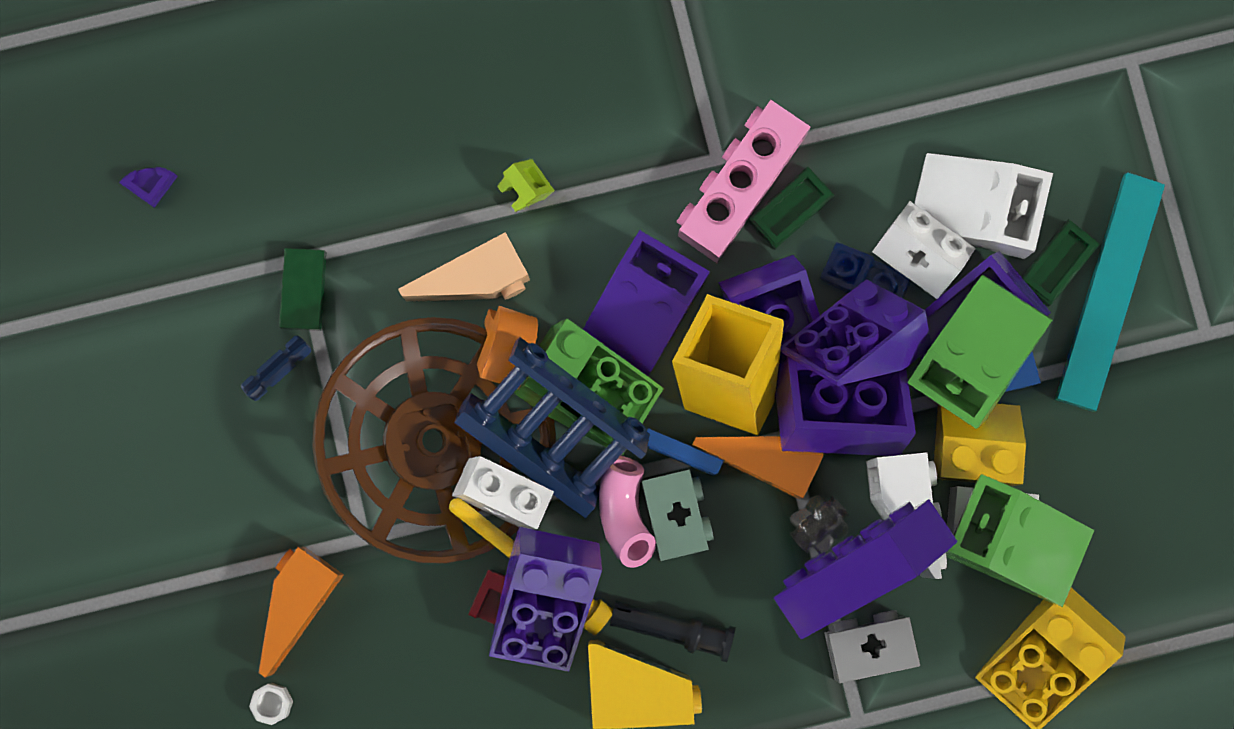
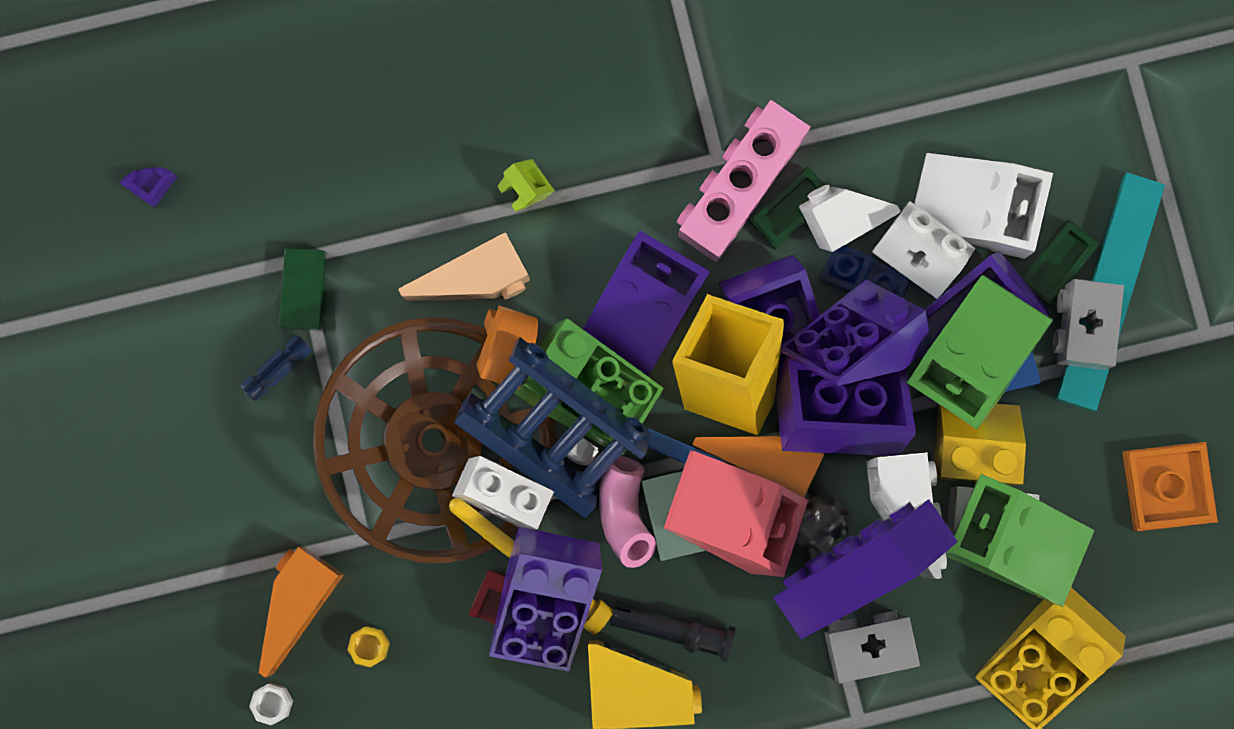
none -> yellow tile [347,626,390,667]
none -> white tile [566,438,599,466]
none -> coral slope [664,451,808,577]
none -> white slope [799,185,901,252]
none -> light grey brick [1052,279,1124,370]
none -> orange tile [1122,442,1218,531]

